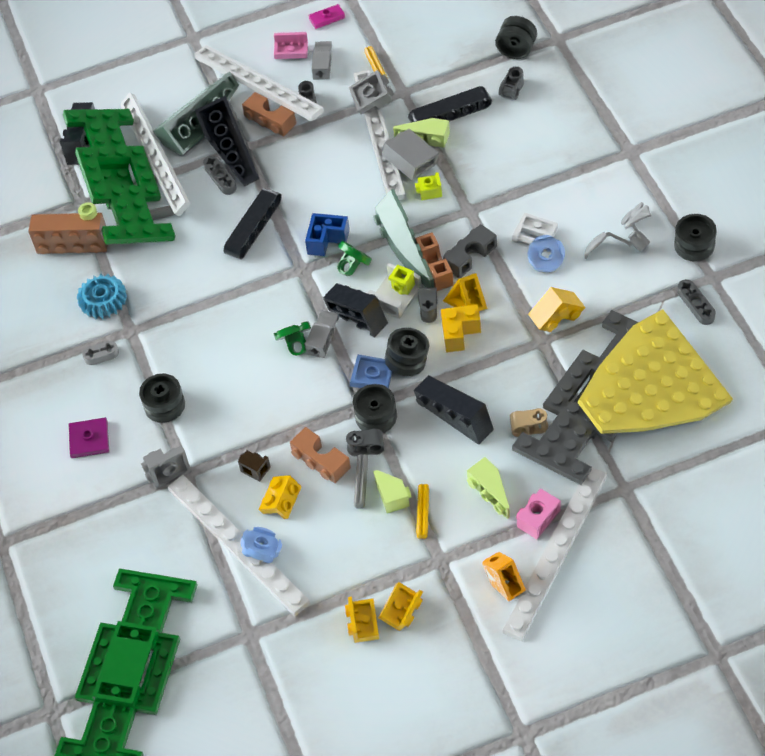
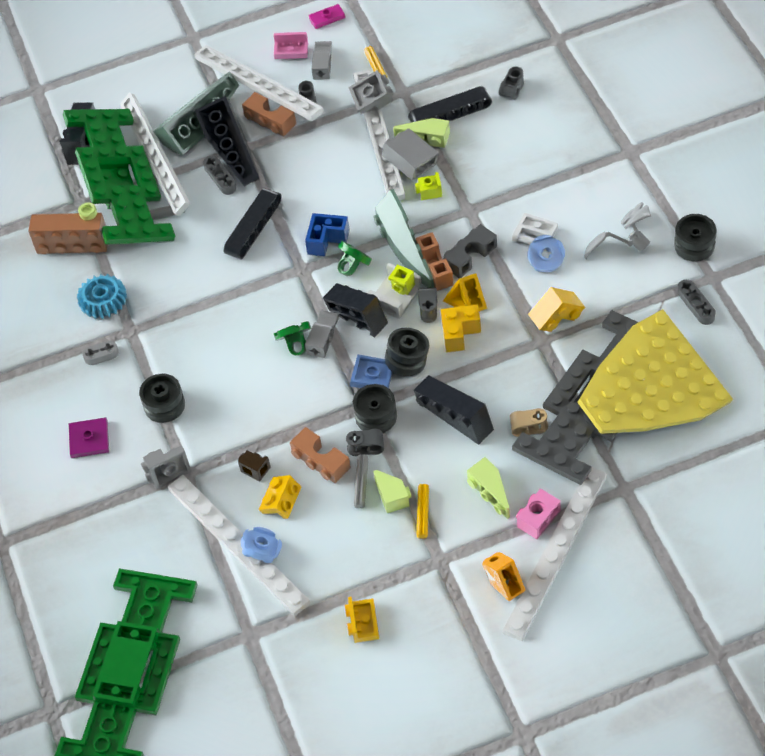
yellow bracket [378,582,423,631] -> none
pearl dark grey wheel [495,16,537,60] -> none

